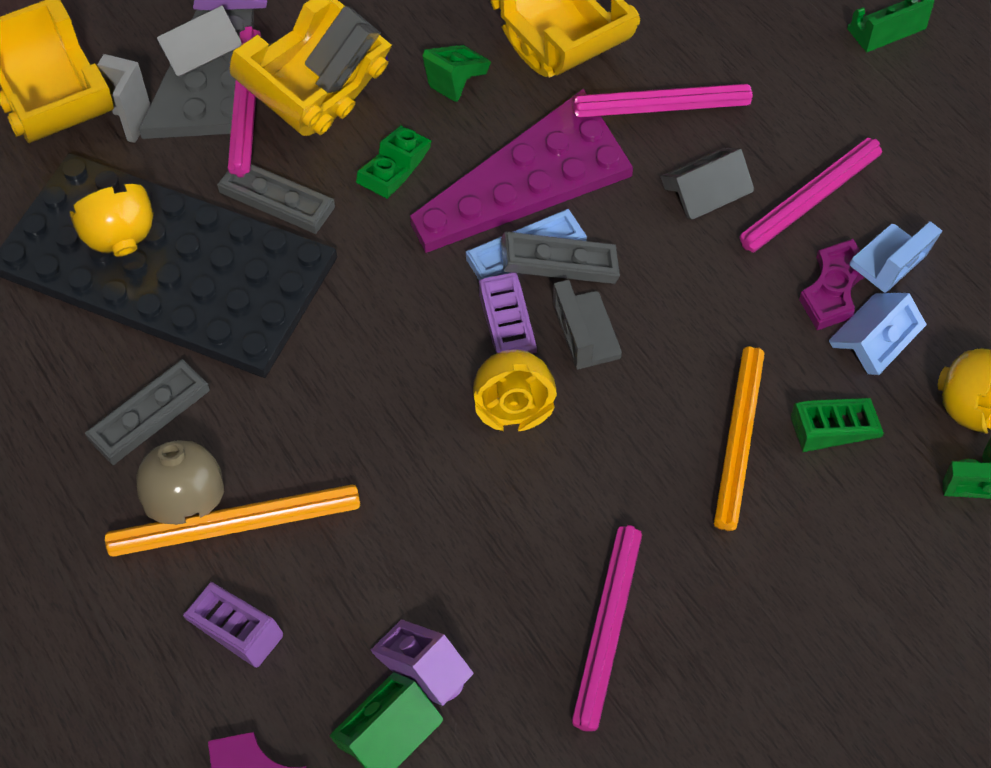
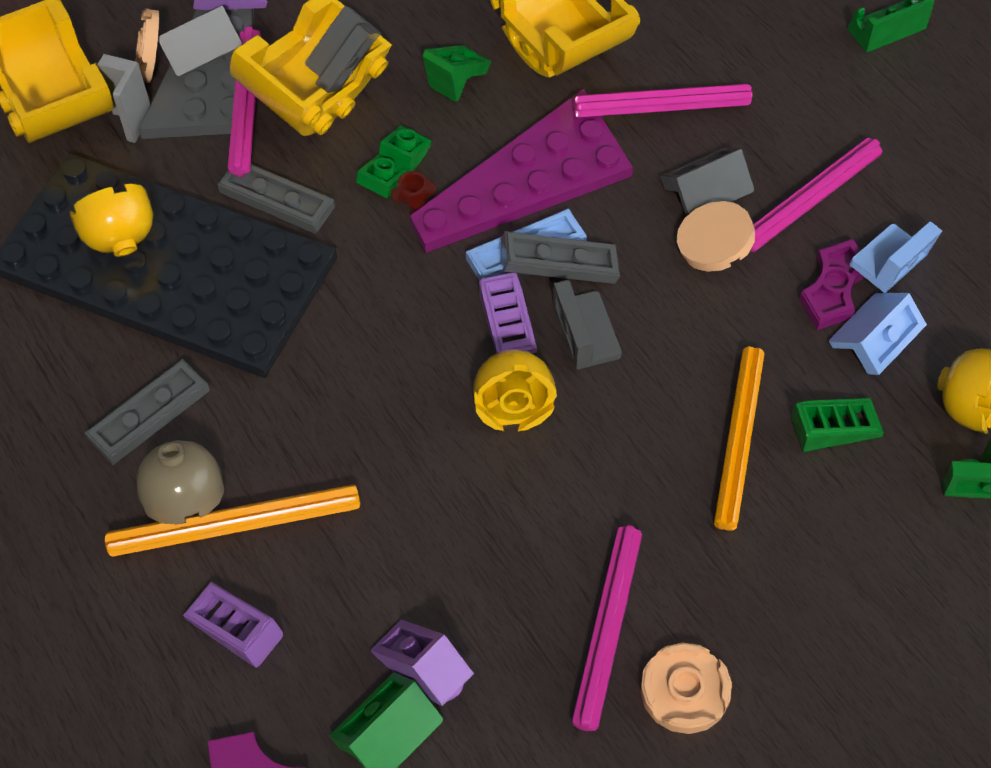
none -> light nougat tile [135,8,159,83]
none -> clear red plate [391,171,436,210]
none -> light nougat tile [640,642,732,734]
none -> light nougat tile [677,201,755,272]

